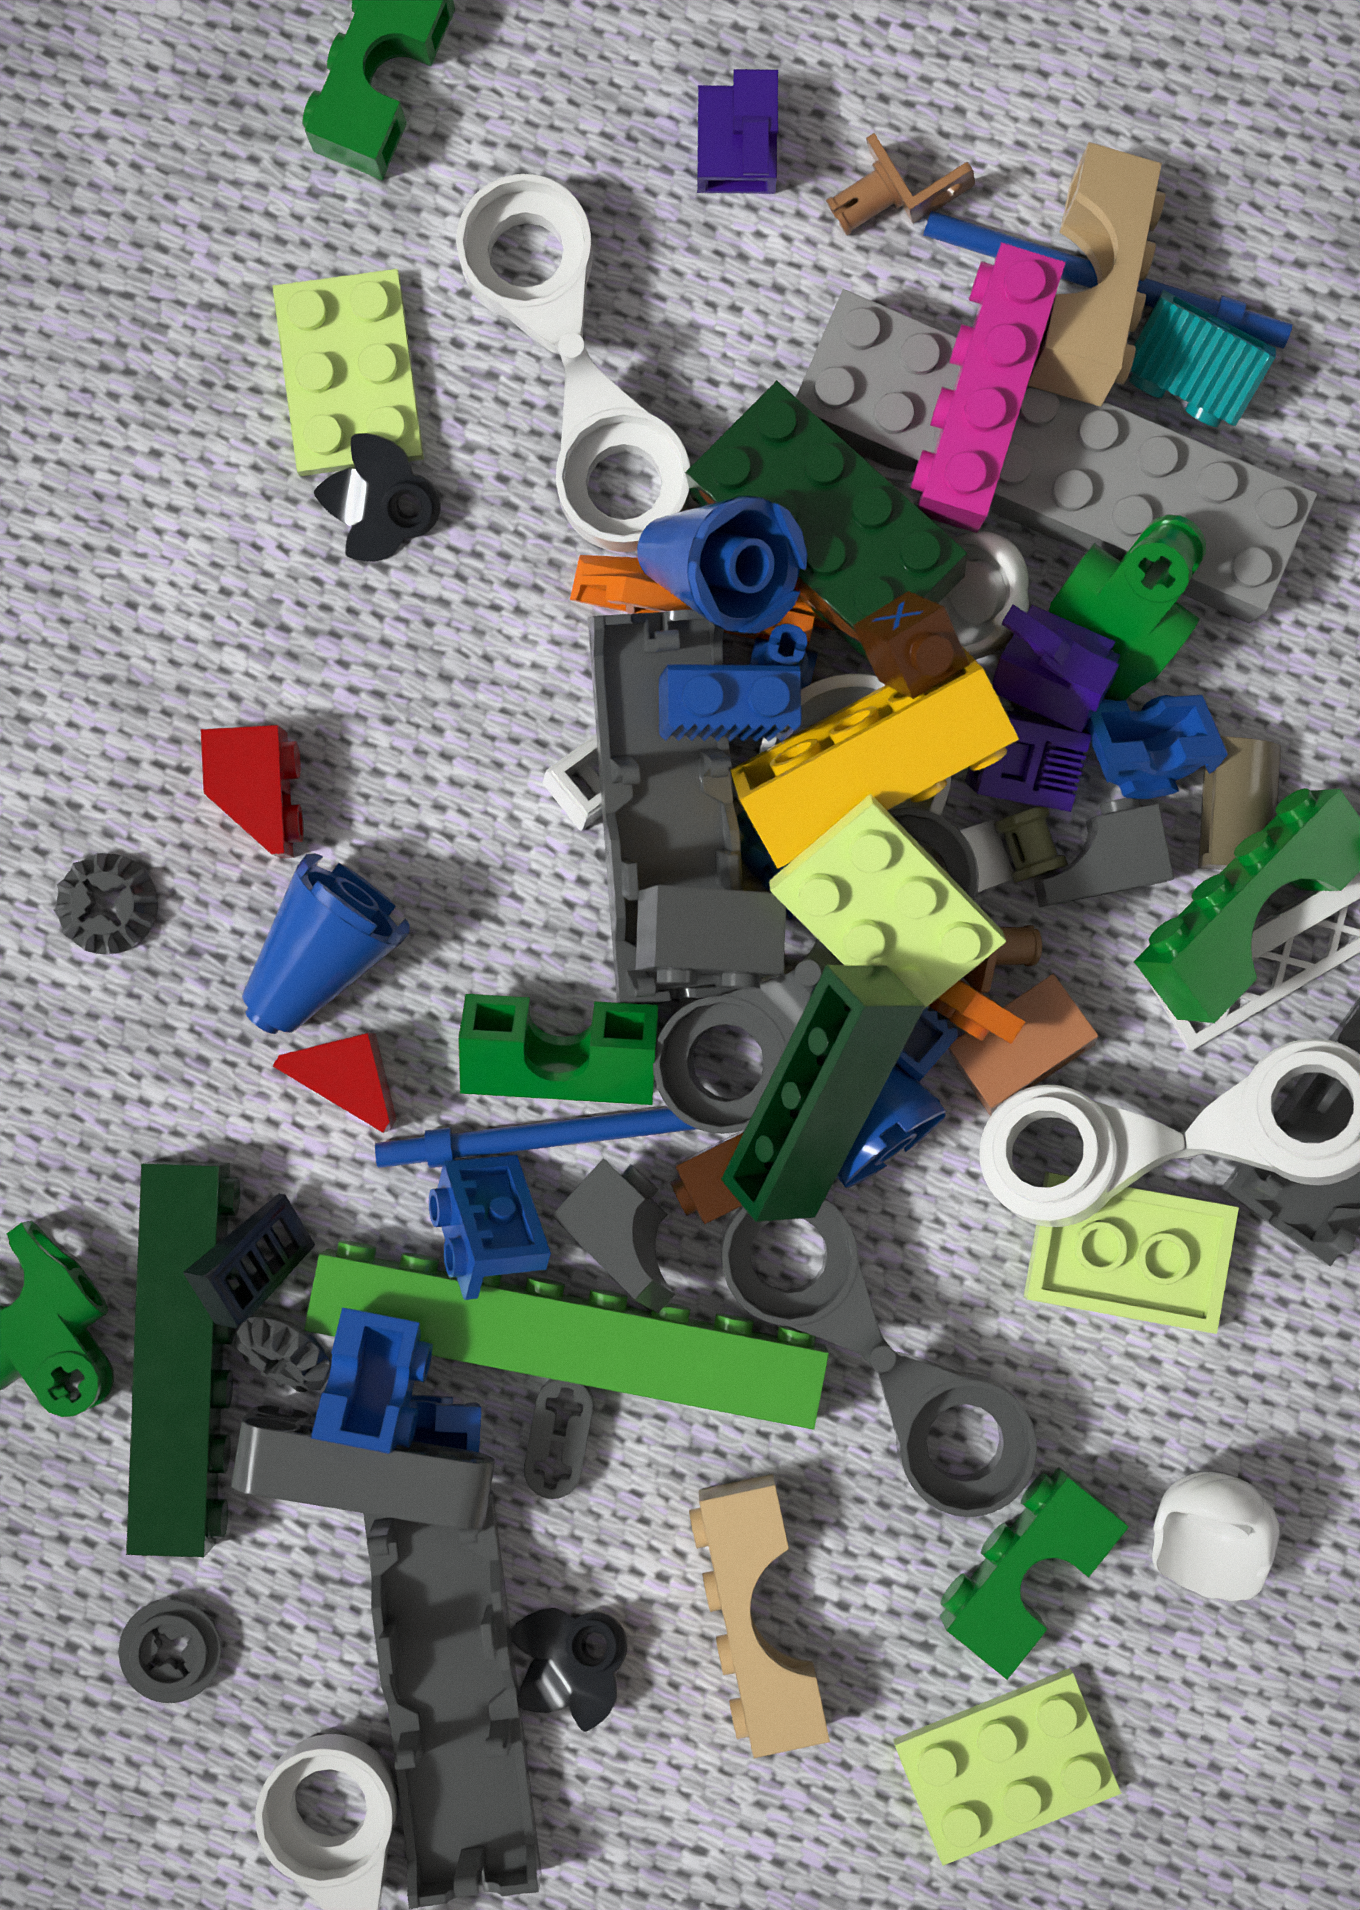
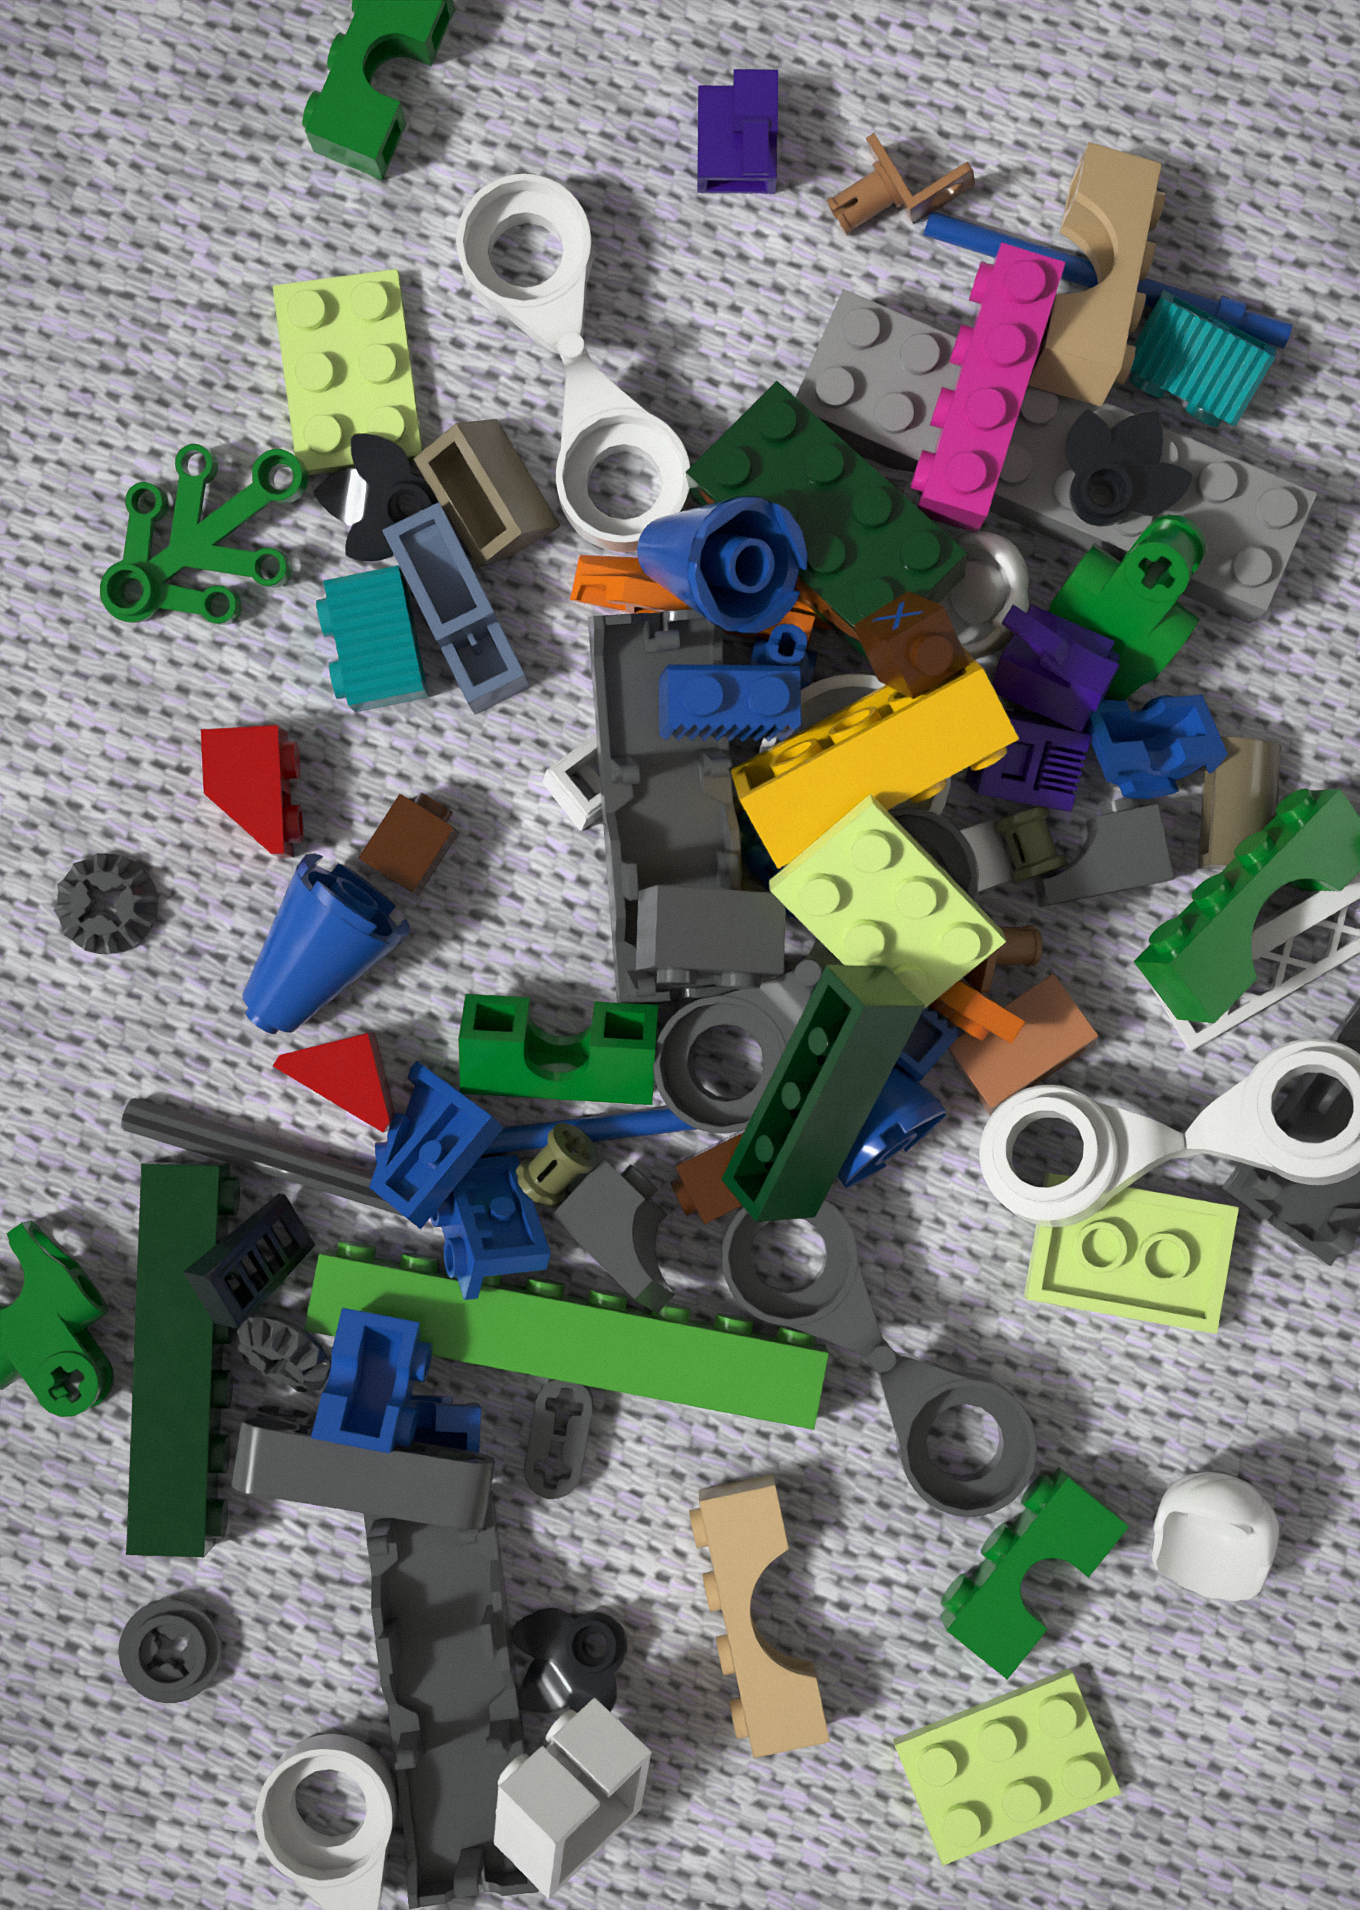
none -> green plant [100,444,308,625]
none -> dark grey axle [121,1098,403,1216]
none -> teal brick [316,565,429,713]
none -> reddish brown brick [358,792,460,896]
none -> blue wing [369,1061,504,1230]
none -> sand blue slope [382,502,531,715]
none -> dark tan brick [413,419,561,568]
none -> white piece [494,1697,651,1899]
none -> olive bush [516,1123,600,1208]
none -> black plate [1065,410,1193,527]

